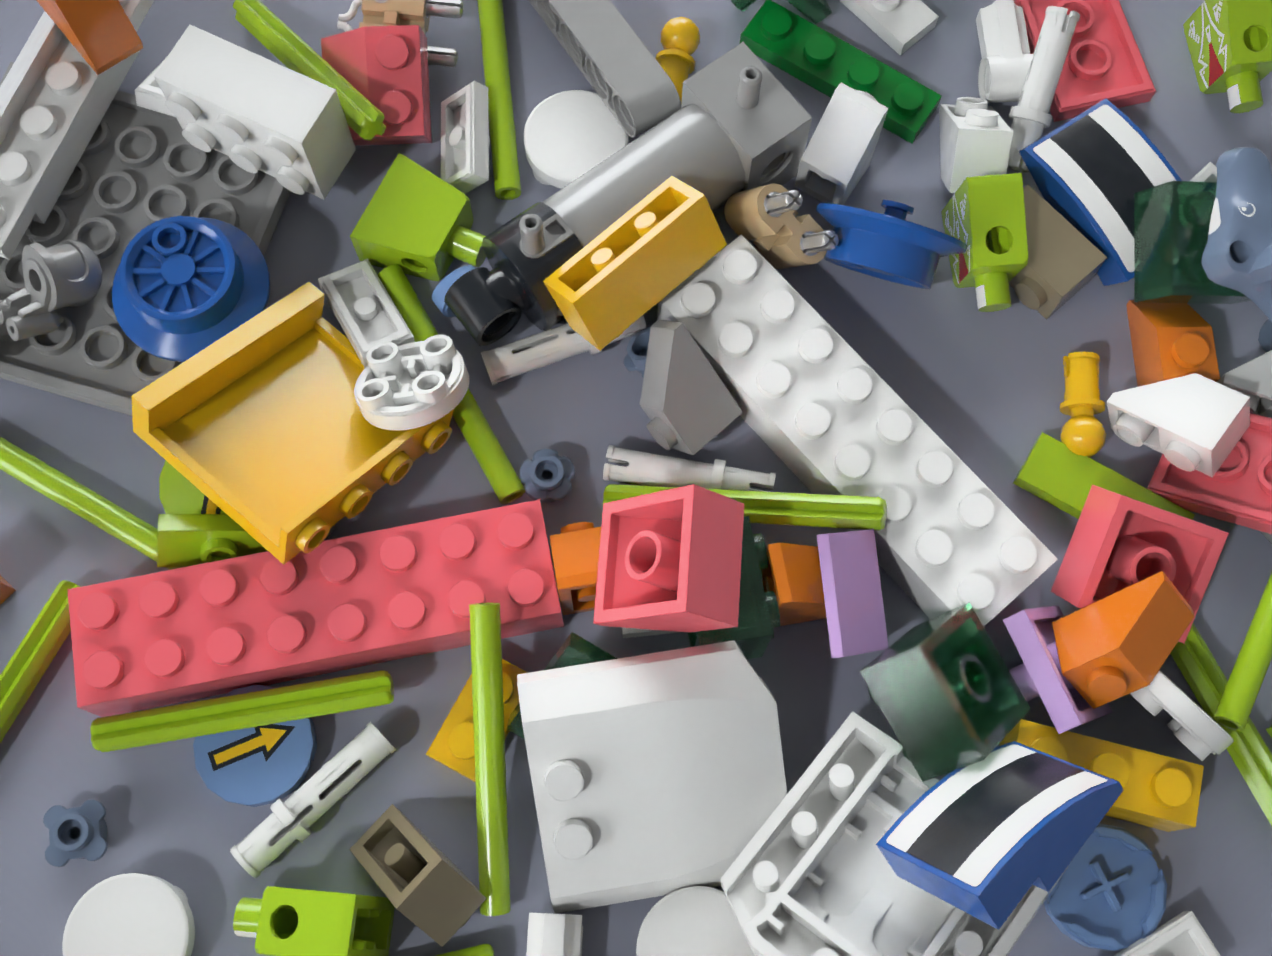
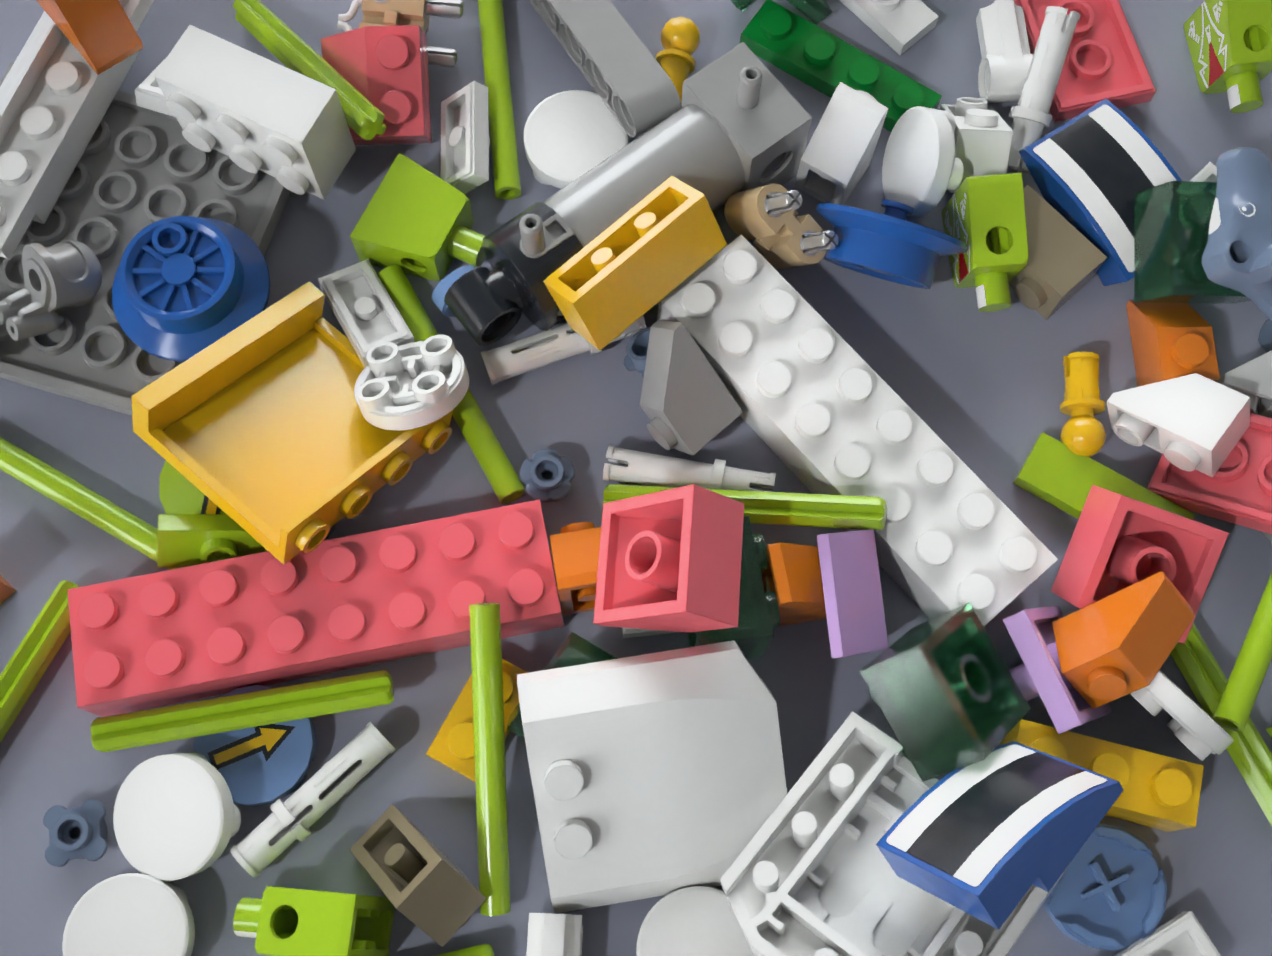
none -> white tile [113,752,241,881]
none -> white tile [882,106,963,217]

